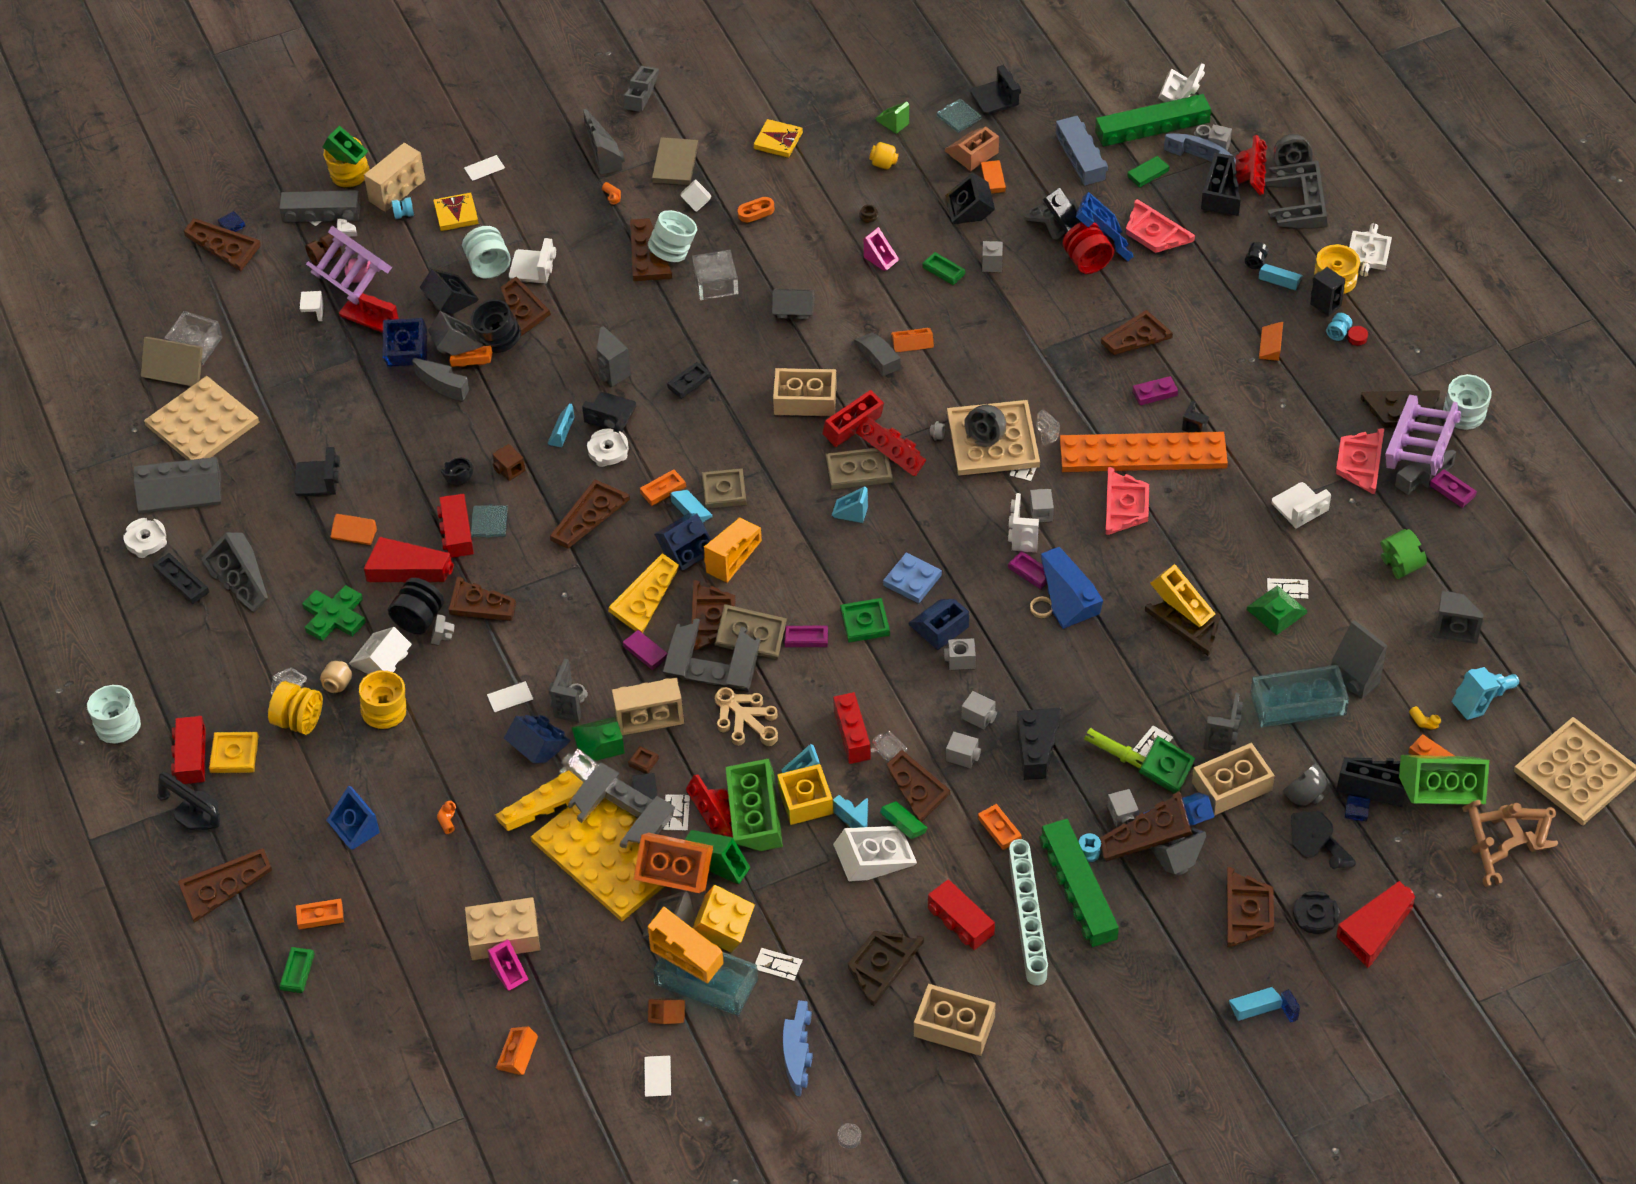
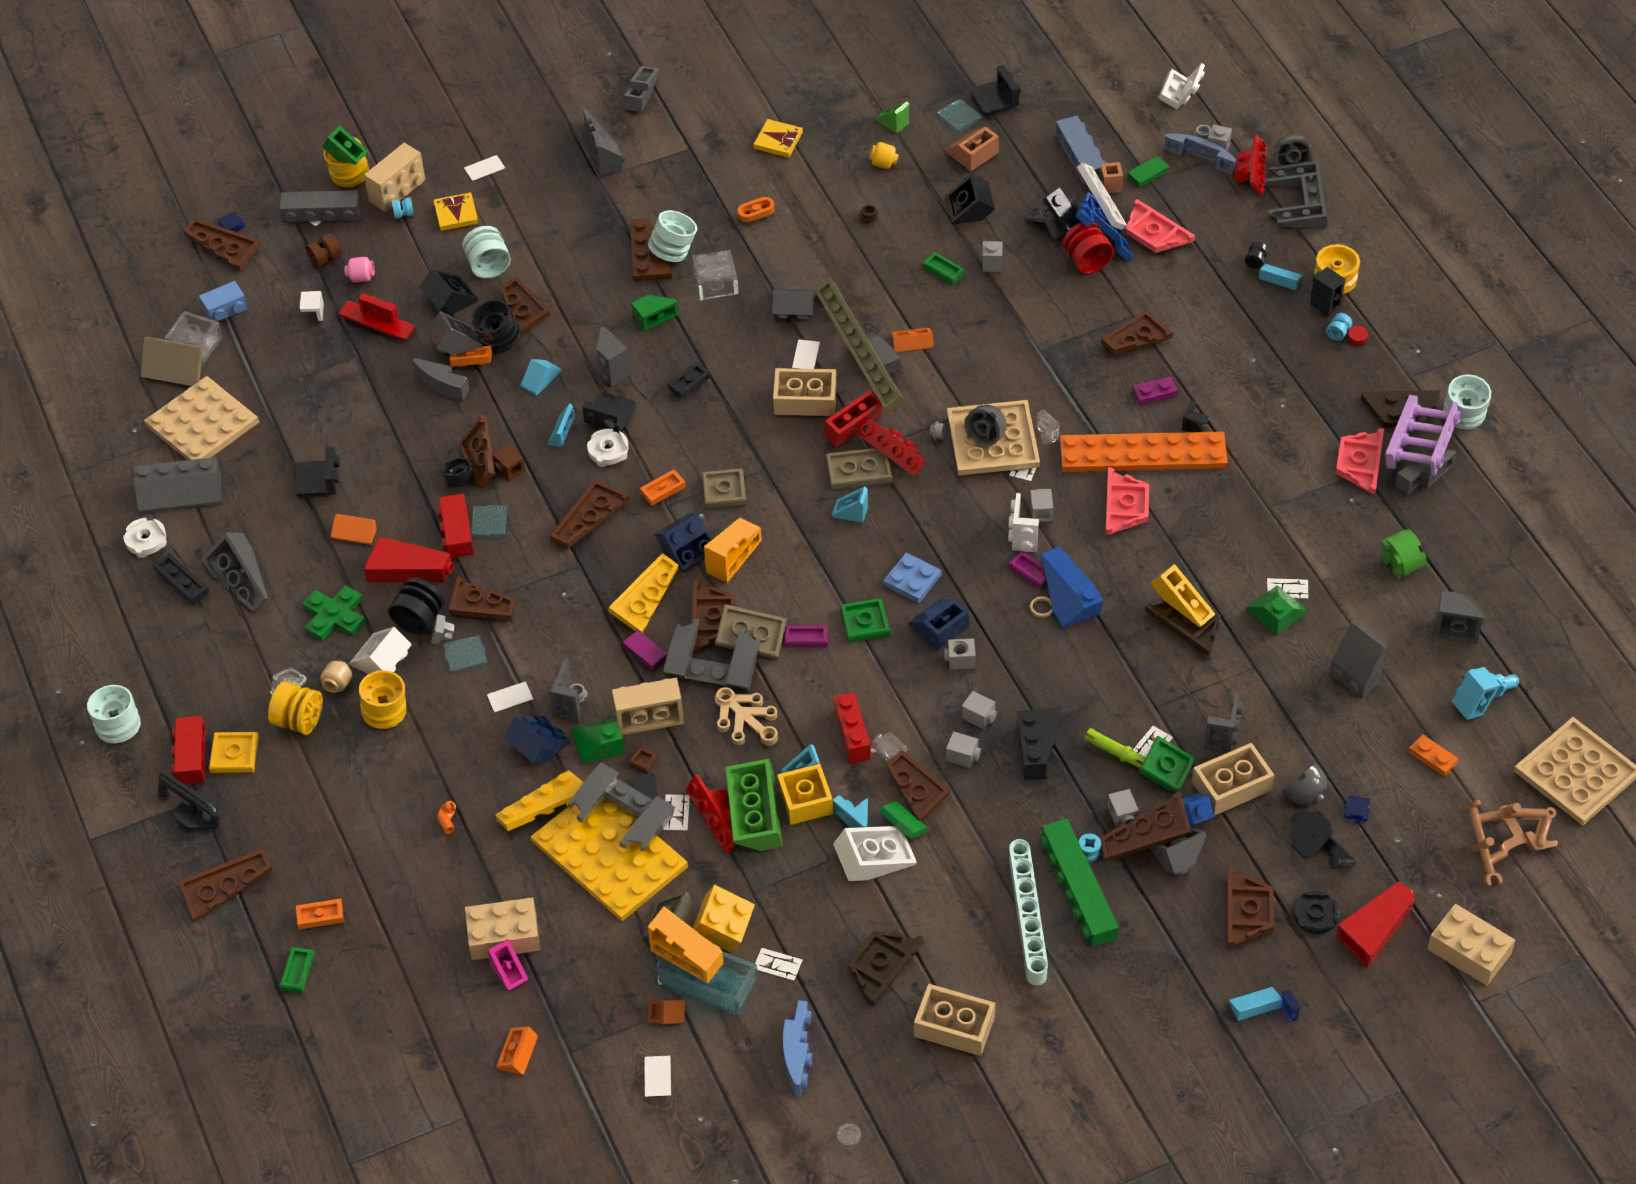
lavender fence [306,226,392,305] -> none
blue slope [326,786,380,849] -> none
white tile [337,219,357,237] -> none
clear blue brick [382,318,428,367] -> none
white bracket [509,238,556,283] -> none
clear bracket [559,749,599,782] -> none
orange arm [602,182,621,205] -> none
orange brick [633,833,713,893] -> none
dark tan tile [652,137,698,185] -> none
medium azure slope [670,490,712,523] -> none
white panel [680,179,711,212] -> none
green slope [685,830,751,884] -> none
dark pink slope [863,227,899,271] -> none
red brick [928,879,995,950] -> none
orange plate [978,804,1022,850] -> none
orange tile [981,160,1006,194] -> none
green brick [1095,94,1211,147] -> none
black wedge [1201,153,1241,216] -> none
clear light blue brick [1250,664,1349,727] -> none
orange slope [1259,322,1283,361] -> none
white bracket [1271,482,1331,529] -> none
black wedge [1336,757,1406,807] -> none
white plate [1349,223,1392,277] -> none
bright green slope [1399,755,1490,804] -> none
yellow arm [1409,706,1441,730] -> none
magenta plate [1430,469,1477,508] -> none
none -> medium blue brick [199,281,248,324]
none -> clear light blue piece [443,635,488,673]
none -> reddish brown wing [458,415,495,488]
none -> medium azure slope [521,359,562,396]
none -> green slope [631,295,678,331]
none -> white sticker [792,340,820,369]
none -> olive plate [815,279,904,413]
none -> white tile [1077,163,1127,230]
none -> nougat brick [1100,162,1123,194]
none -> tan brick [1427,904,1515,986]

